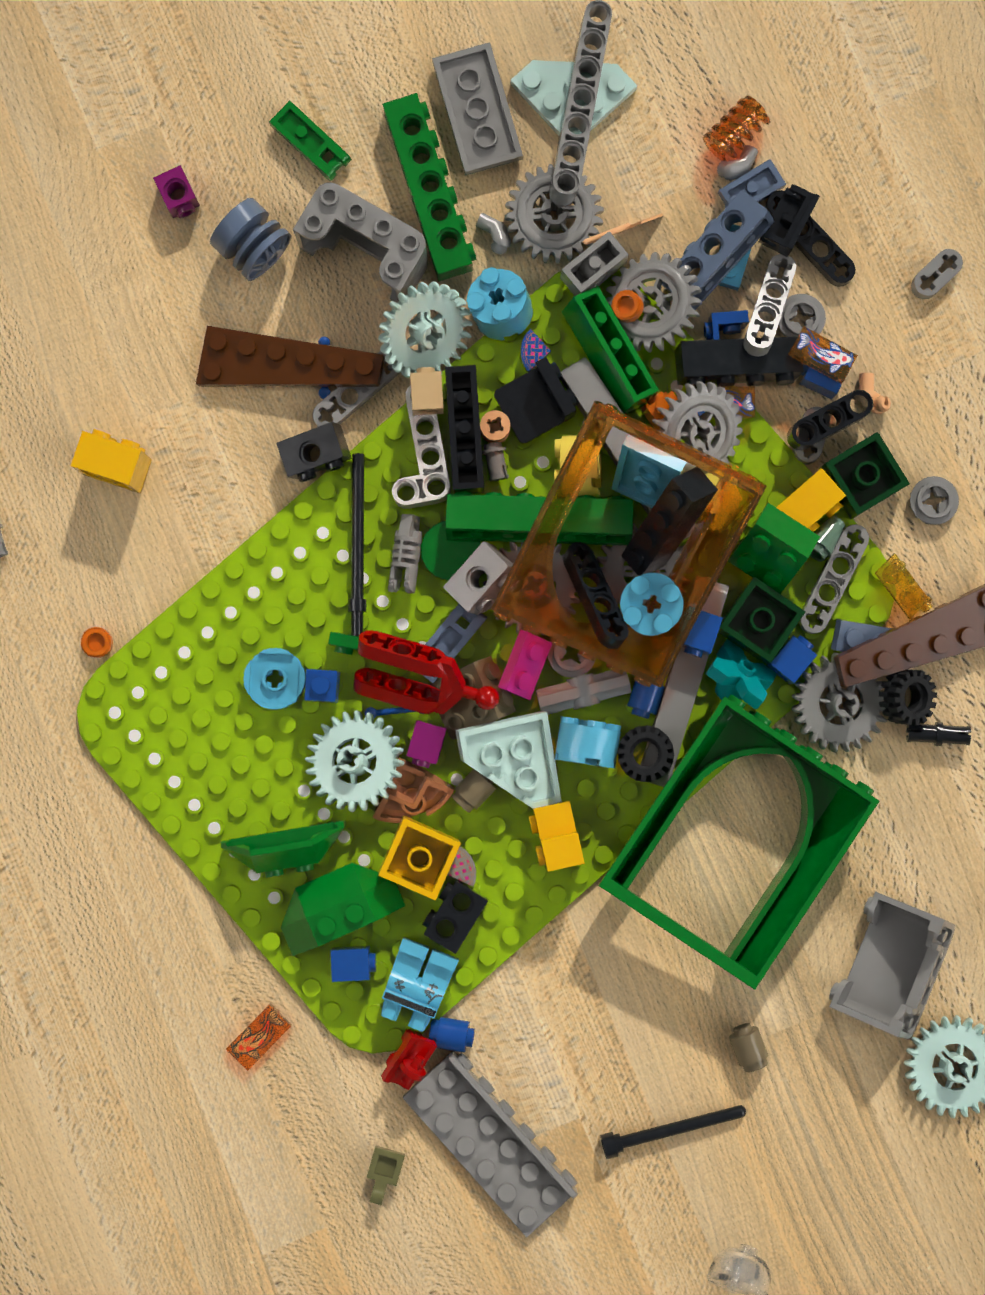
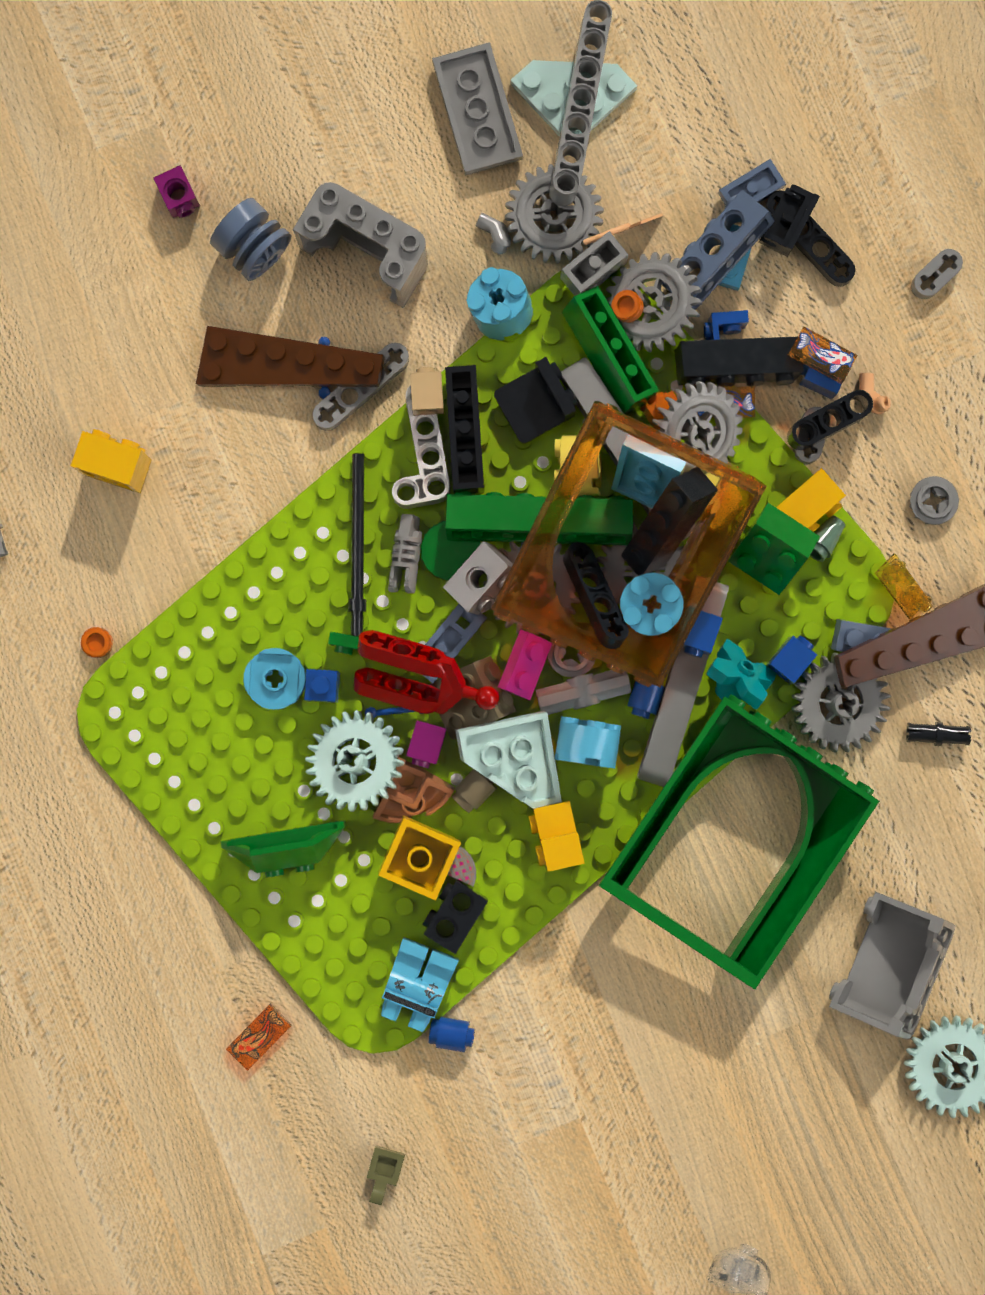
green plate [269,100,352,182] -> none
black brick [276,422,352,482] -> none
green wedge [281,862,406,956] -> none
blue brick [330,946,376,982] -> none
light aqua gear [378,281,473,378] -> none
red hips [381,1029,437,1090] -> none
green brick [382,93,477,282] -> none
light grey bracket [403,1051,578,1237] -> none
light nougat wheel [480,410,510,443] -> none
light grey pin [482,442,509,482] -> none
blue tile [521,329,551,372] -> none
black piece [600,1105,746,1159] -> none
black tyre [617,725,674,782] -> none
clear orange piece [703,95,770,161] -> none
light grey arm [717,145,758,180] -> none
dark green brick [718,577,806,664] -> none
dark tan brick [729,1023,768,1072] -> none
light grey beam [743,254,796,357] -> none
light grey gear [778,294,826,340] -> none
light grey beam [799,524,869,634] -> none
dark green brick [819,432,910,520] -> none
black tyre [879,669,937,725] -> none

